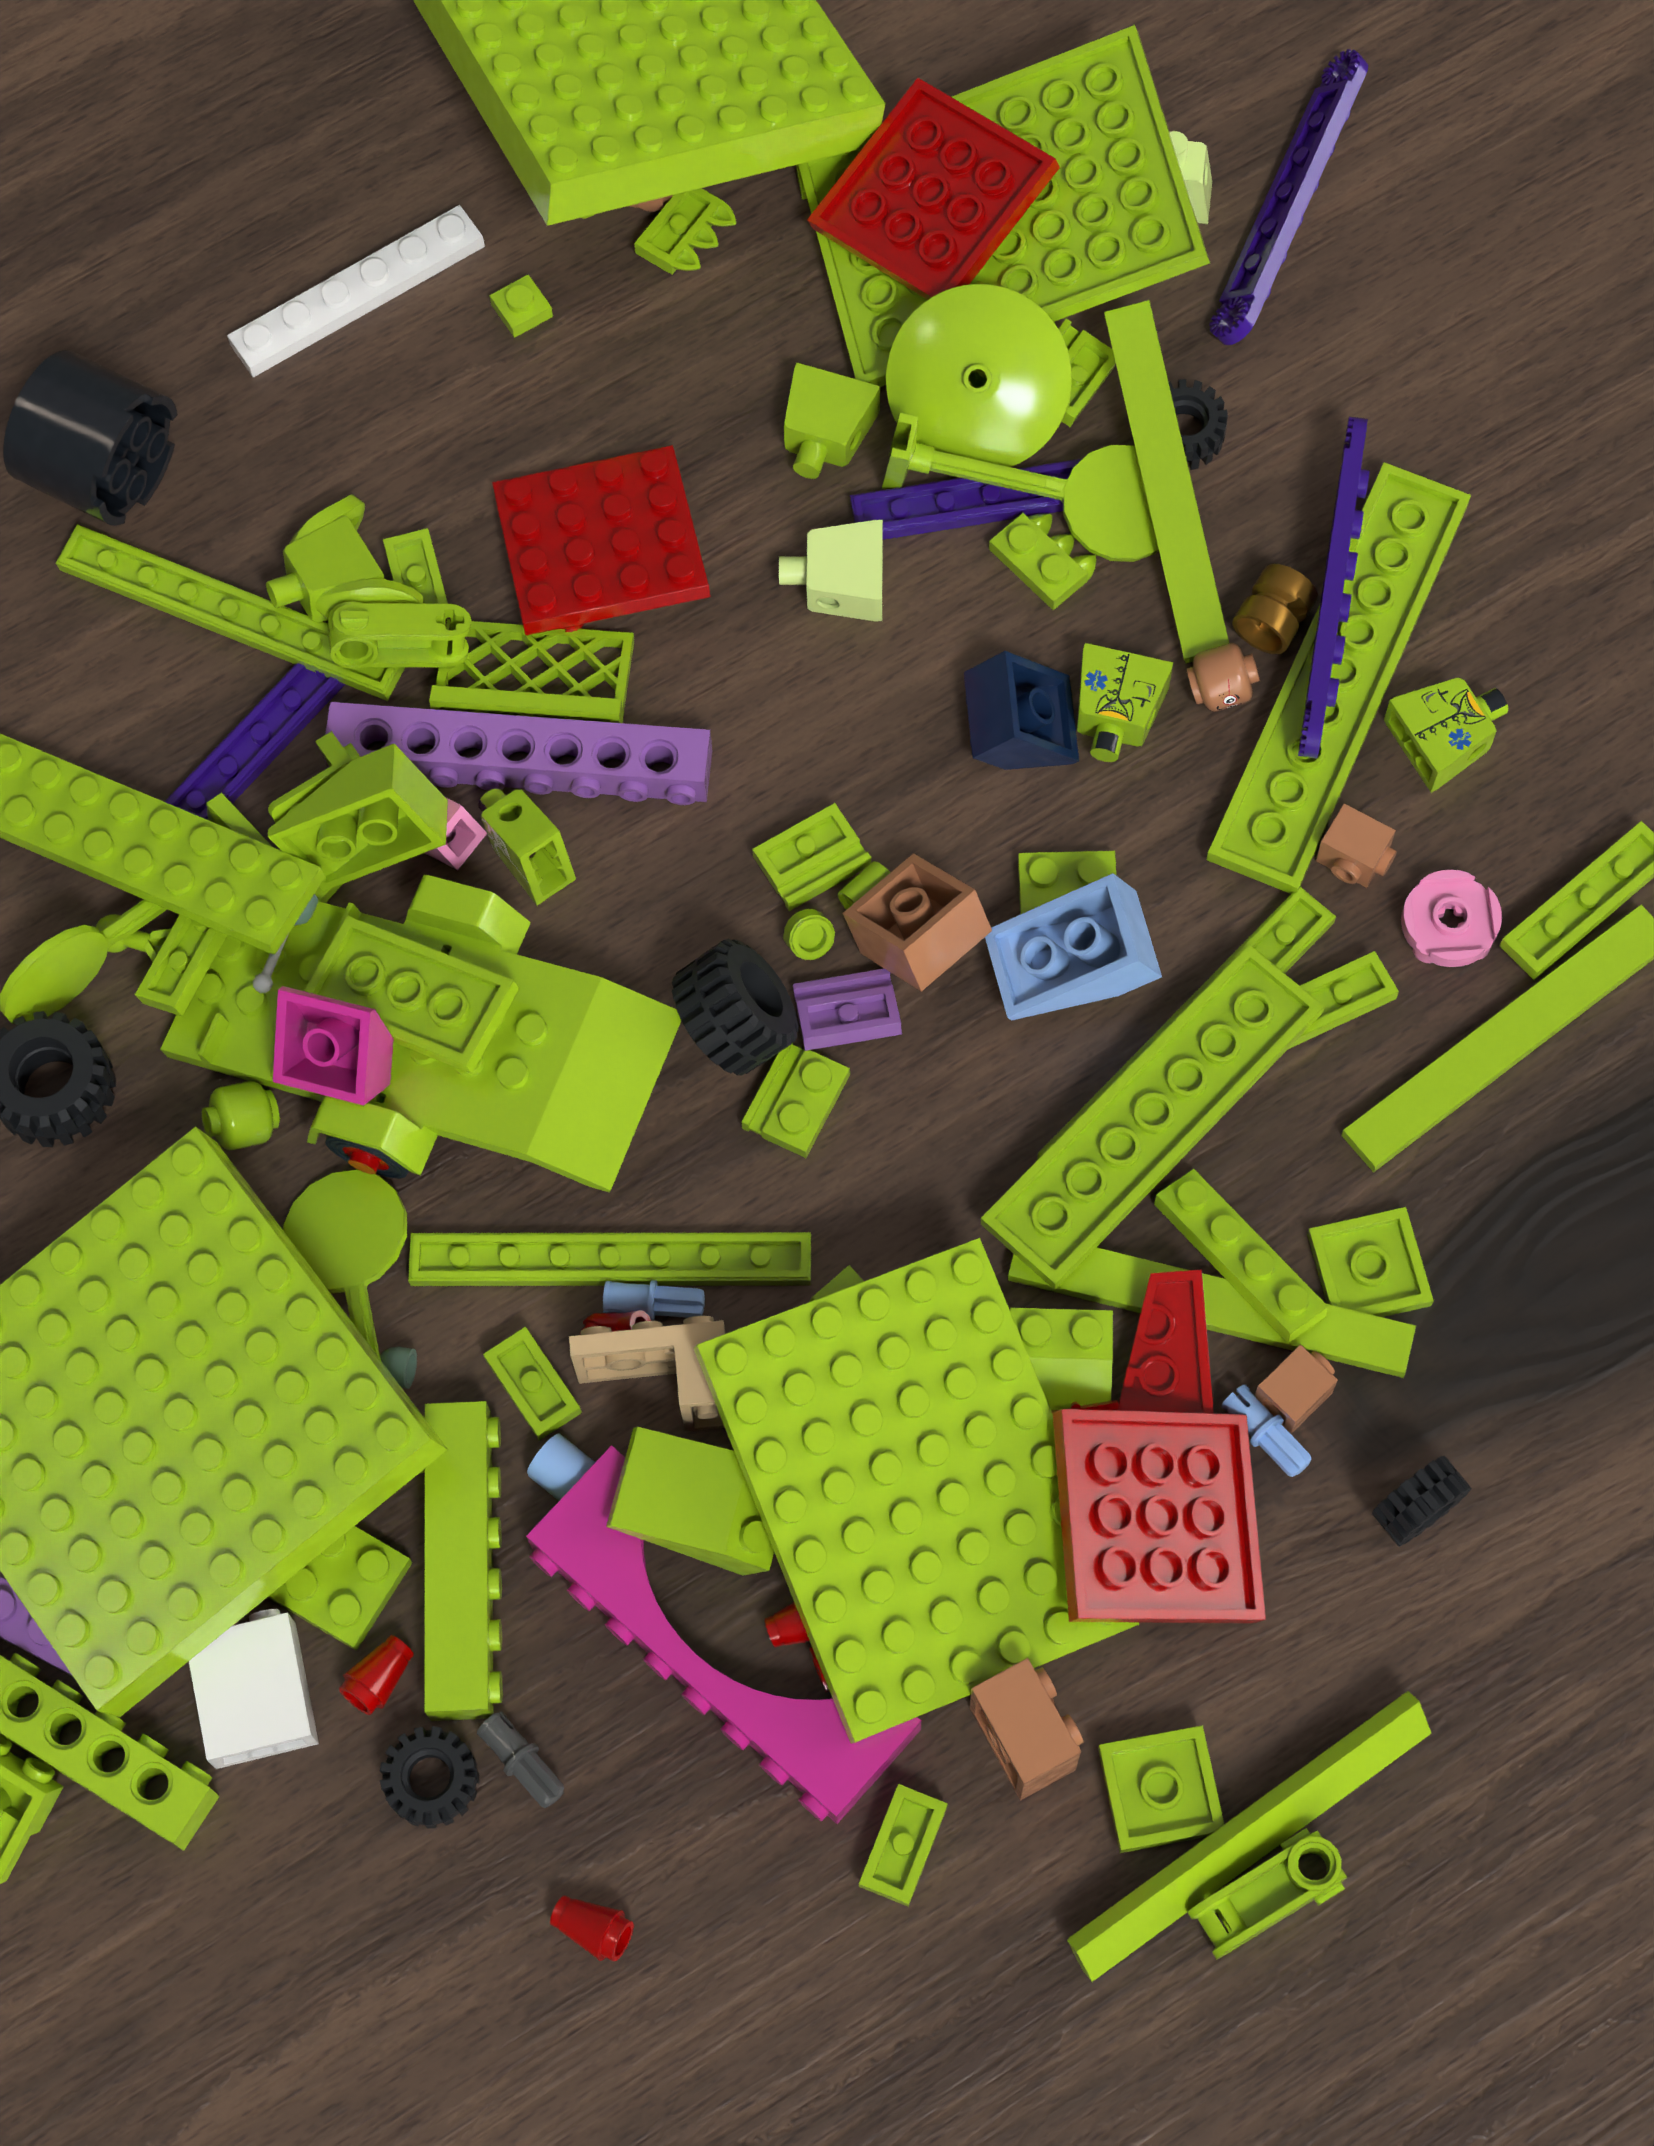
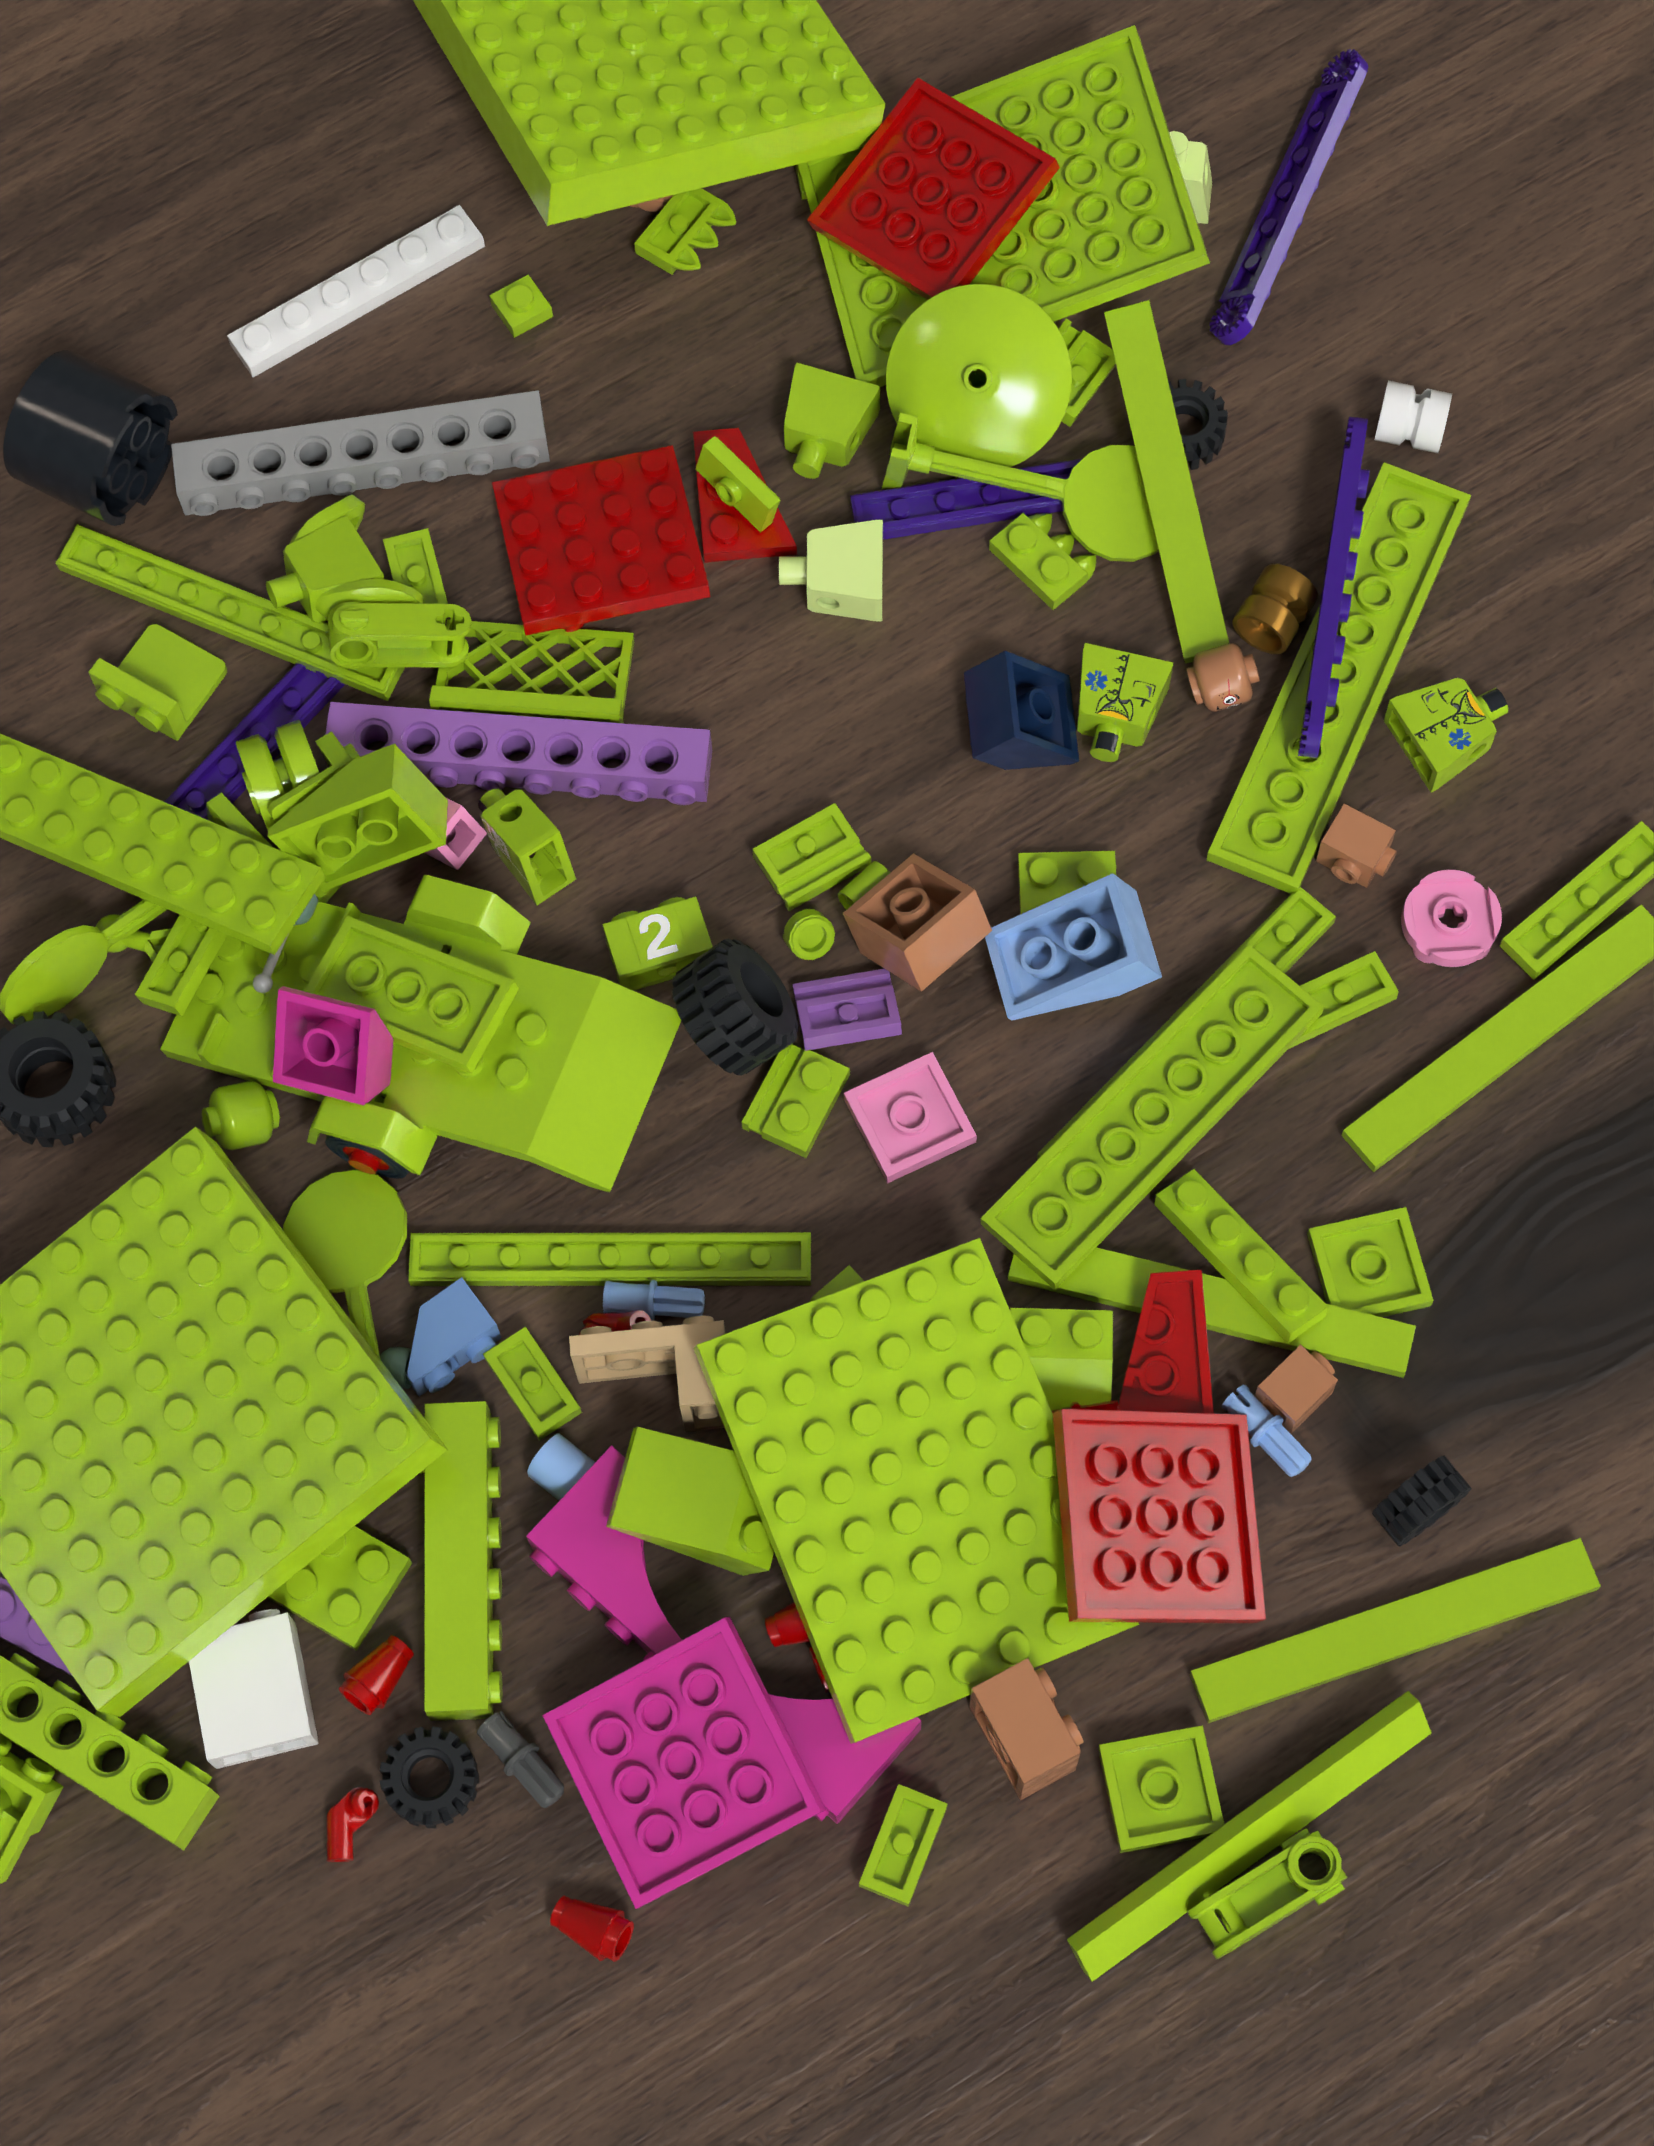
none -> lime bracket [88,624,227,741]
none -> light grey brick [171,390,550,516]
none -> lime wheel [235,720,319,830]
none -> red arm [326,1787,379,1862]
none -> medium blue slope [407,1277,502,1396]
none -> dark pink plate [542,1617,826,1909]
none -> lime brick [603,896,713,991]
none -> red wing [693,428,797,563]
none -> lime plate [695,436,780,533]
none -> bright pink plate [844,1052,977,1184]
none -> lime tile [1190,1538,1601,1723]
none -> white wheel [1374,380,1452,454]

